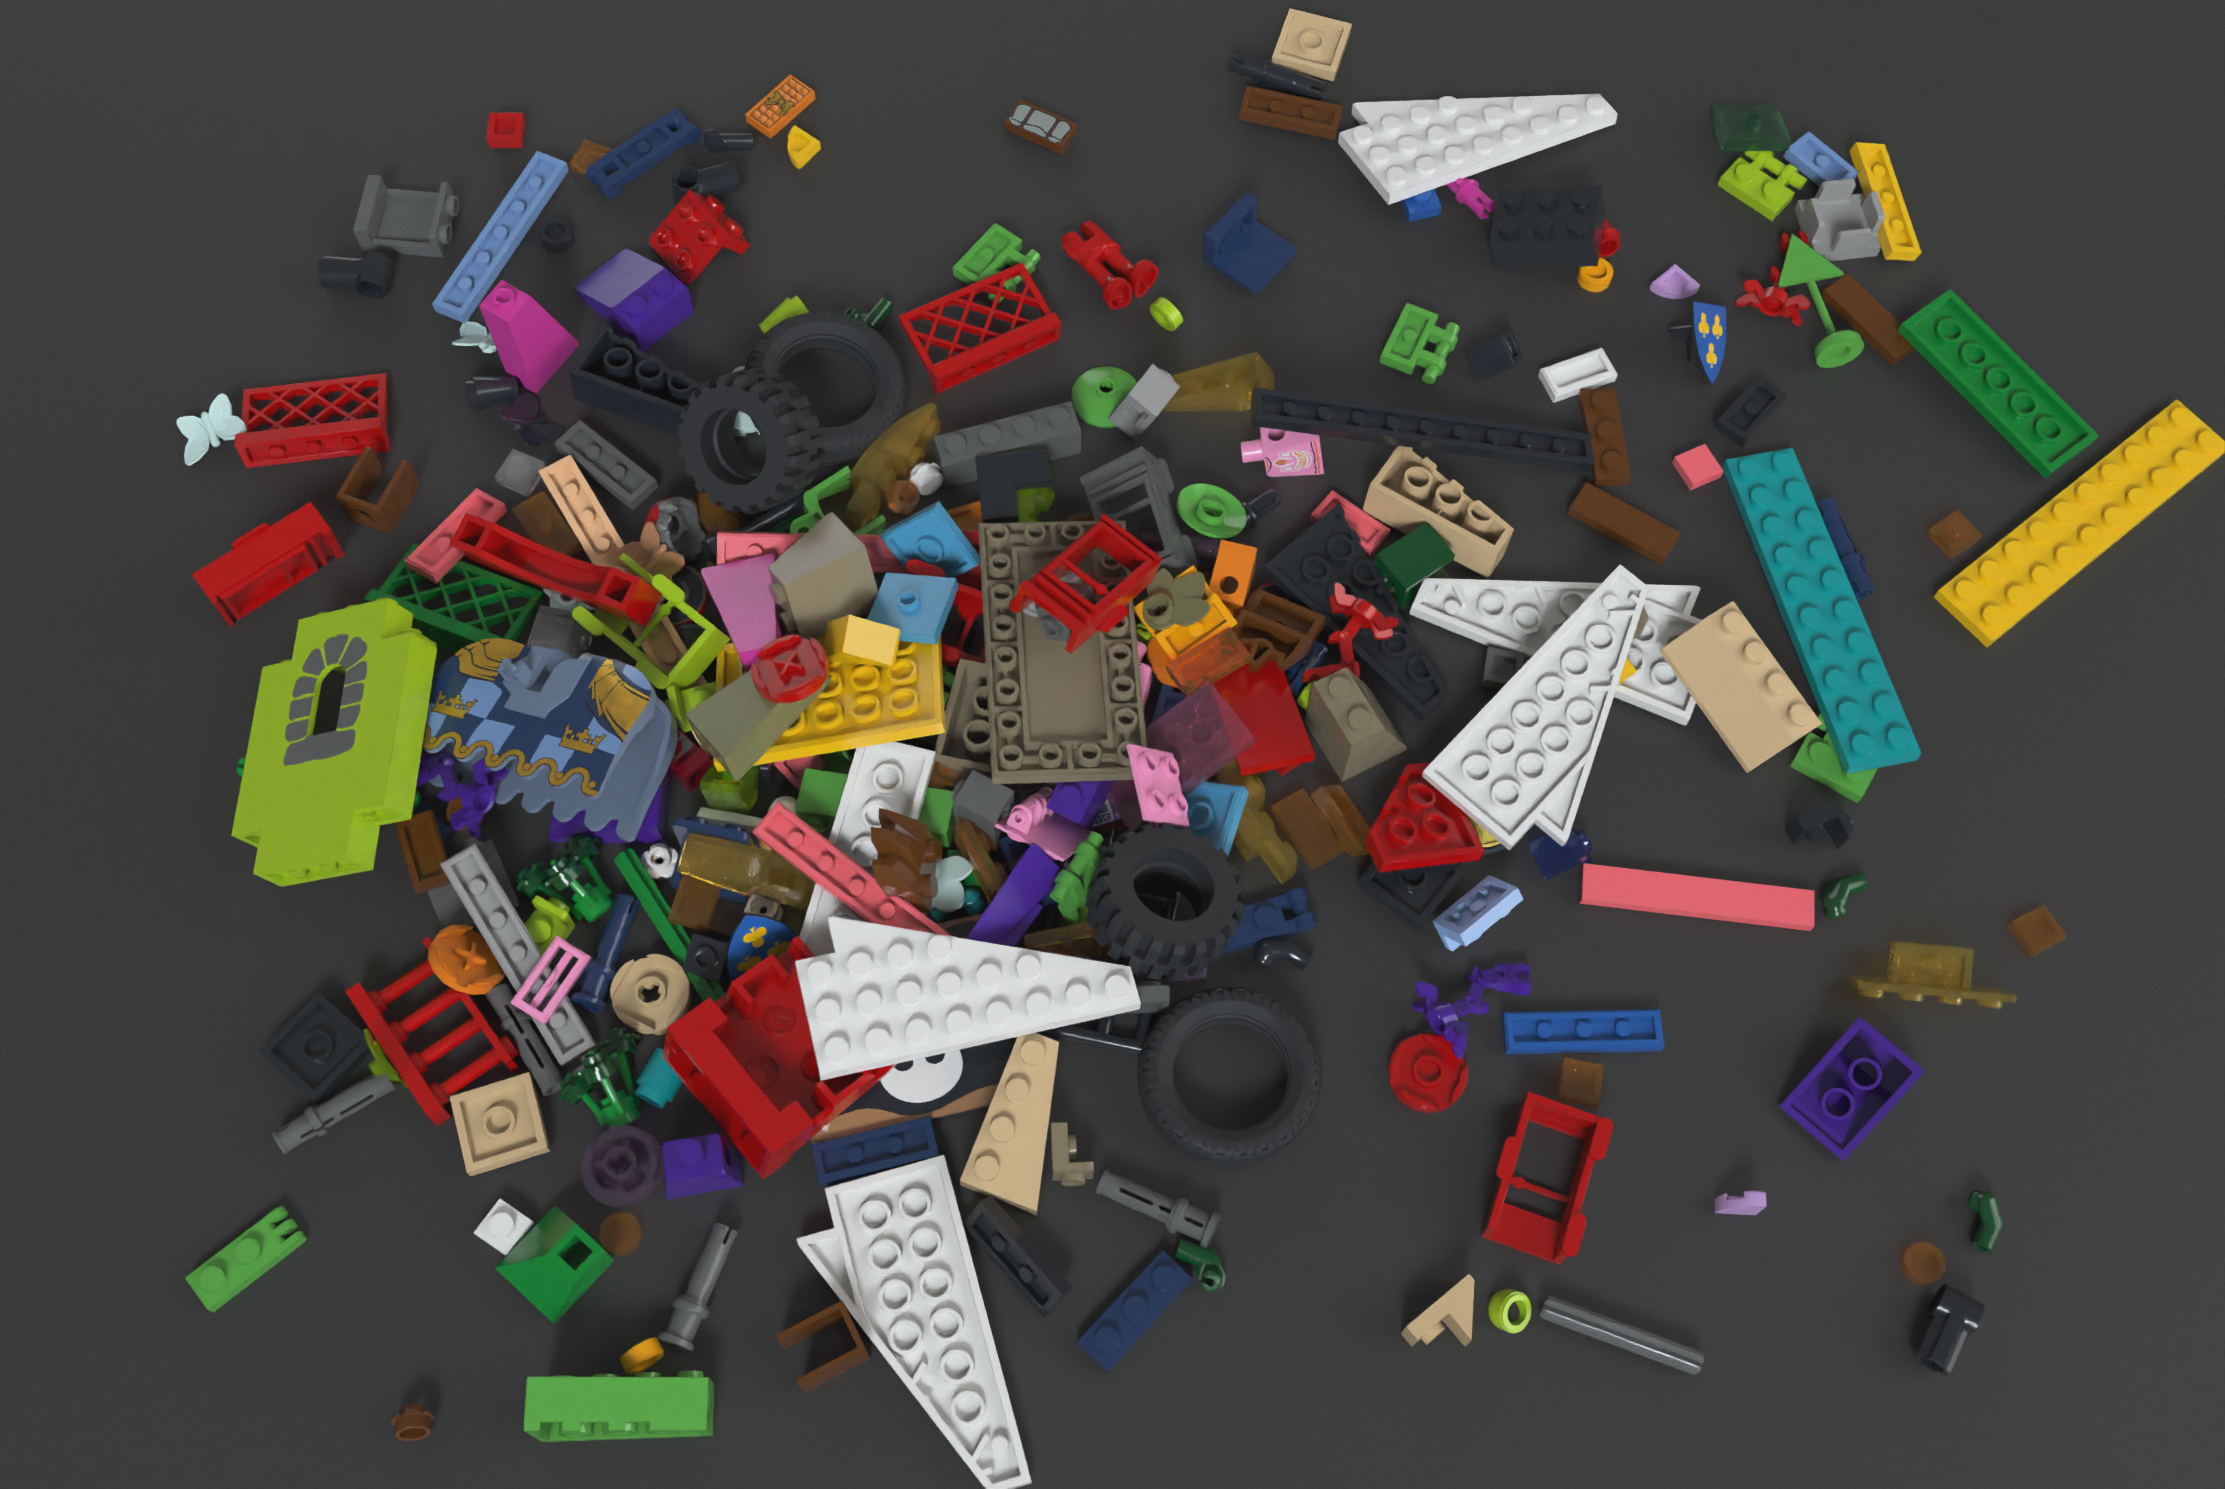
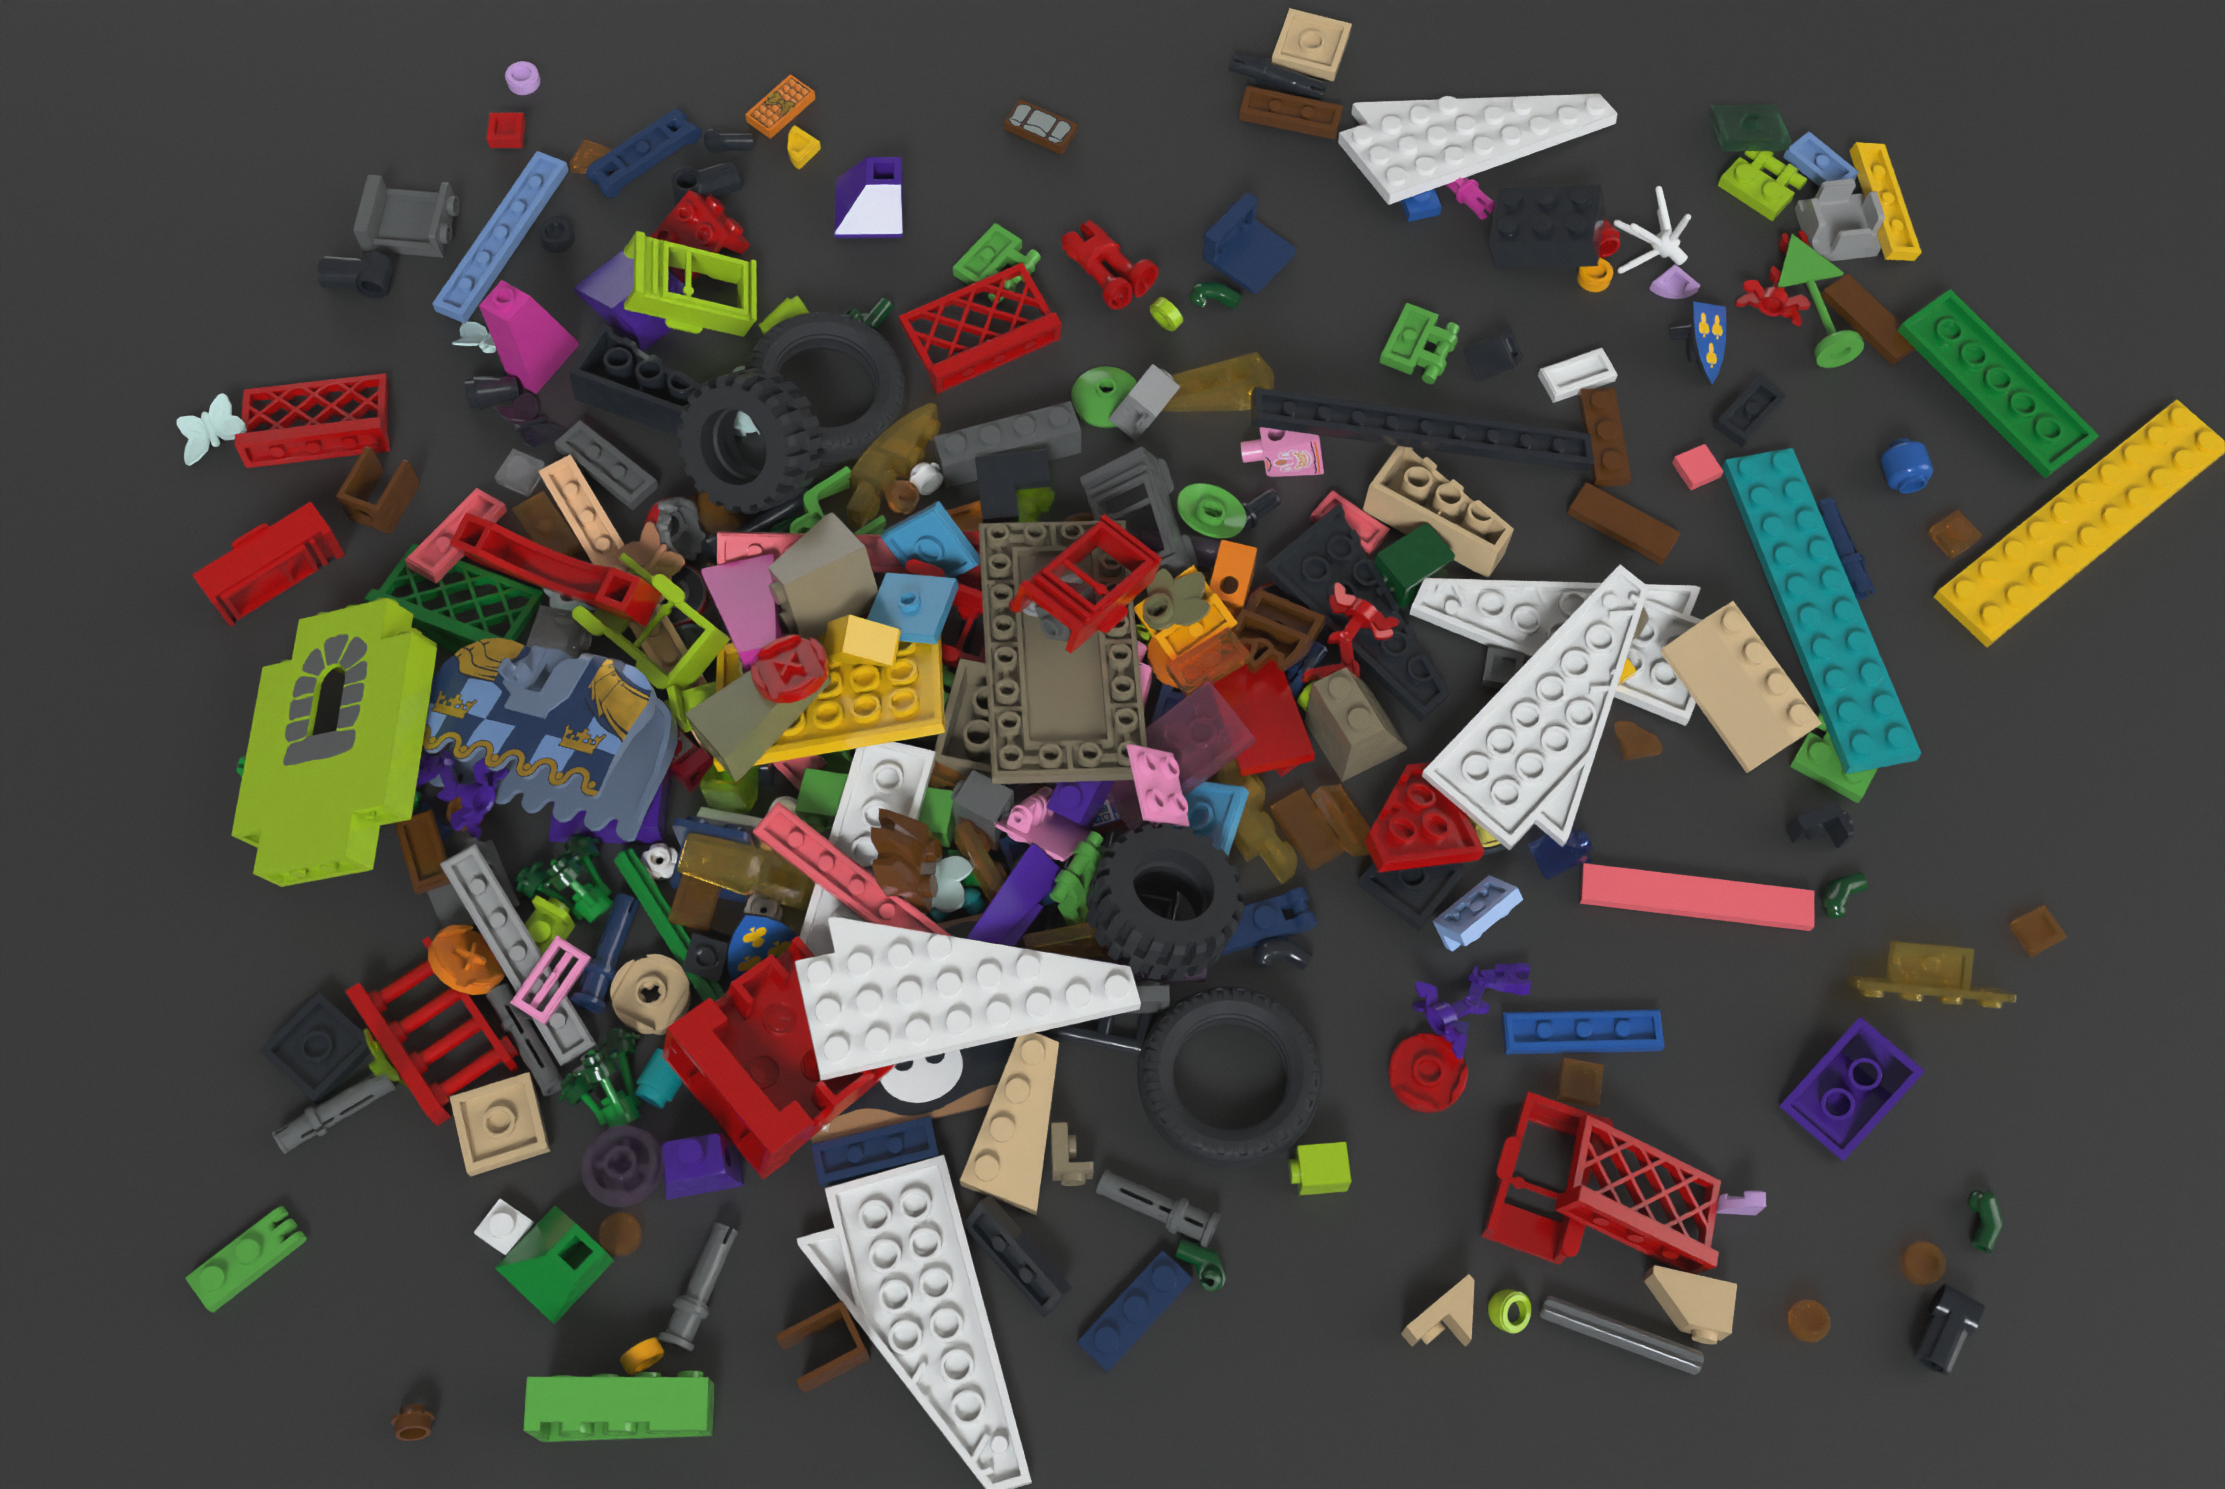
none -> lavender tile [505,61,541,95]
none -> lime piece [624,231,757,337]
none -> slope [834,157,904,238]
none -> dark green arm [1189,282,1242,310]
none -> lime brick [1288,1142,1351,1196]
none -> red fence [1555,1115,1721,1274]
none -> white plant [1614,186,1691,274]
none -> clear orange tile [1614,721,1663,760]
none -> tan slope [1644,1265,1737,1344]
none -> clear orange plate [1787,1299,1831,1343]
none -> blue head [1880,438,1933,494]

